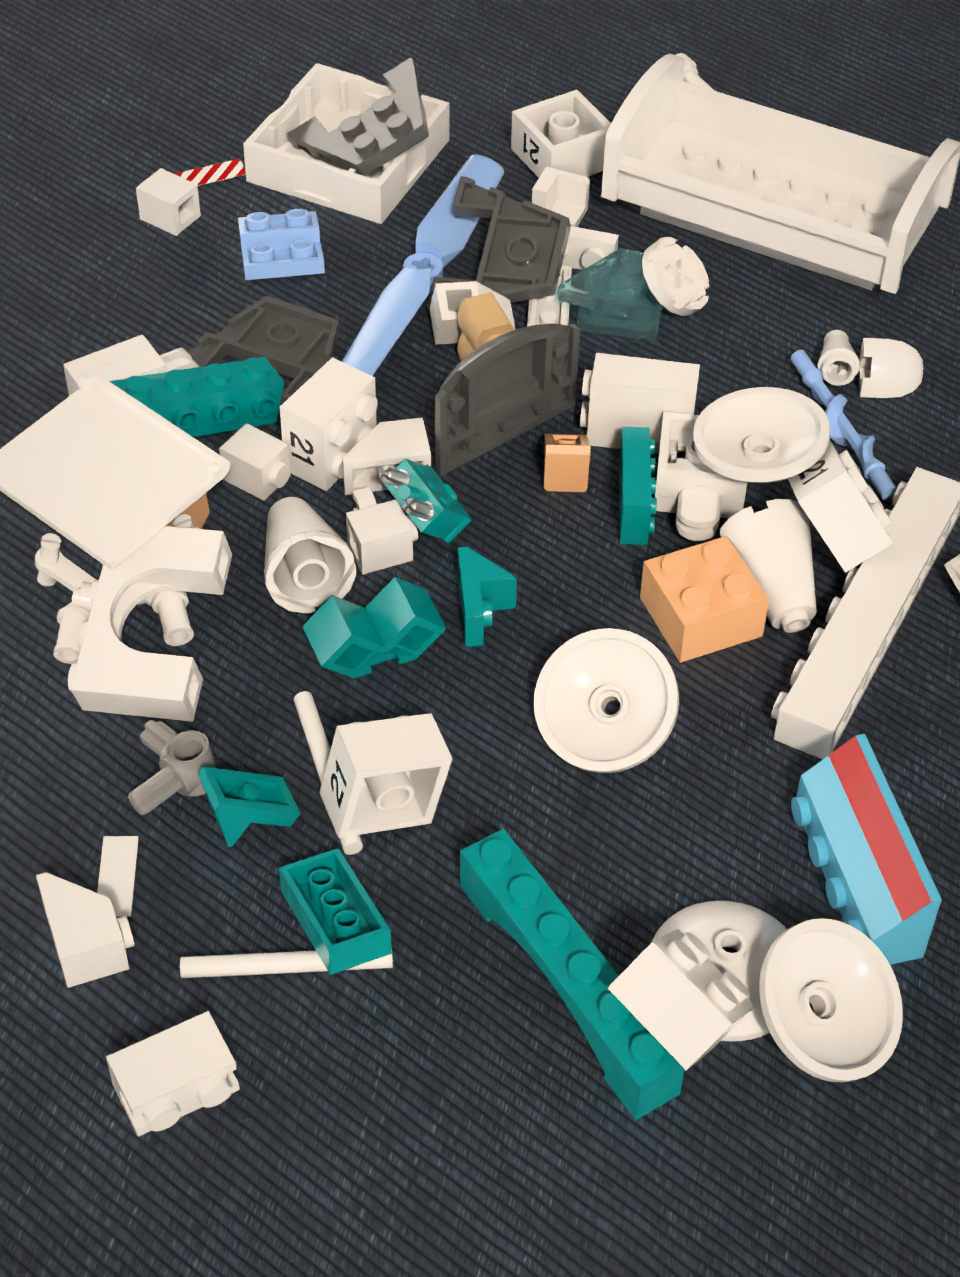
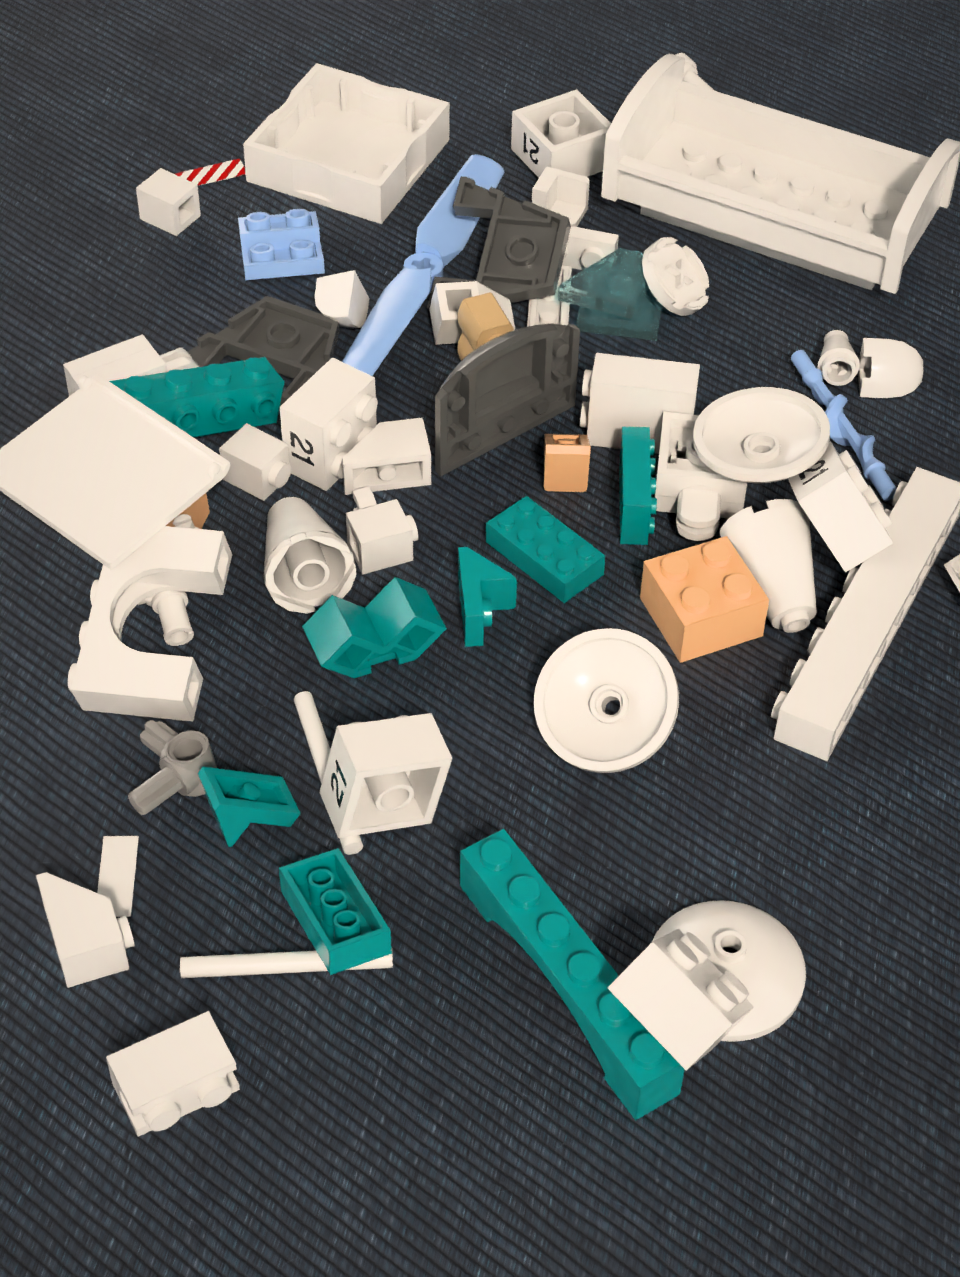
white pin [35,533,96,664] -> none
wing [287,57,429,176] -> none
teal piece [379,458,472,544] -> none
white dish [759,919,903,1082] -> none
medium azure slope [791,734,942,965] -> none
none -> white brick [315,270,370,329]
none -> teal piece [486,496,606,603]

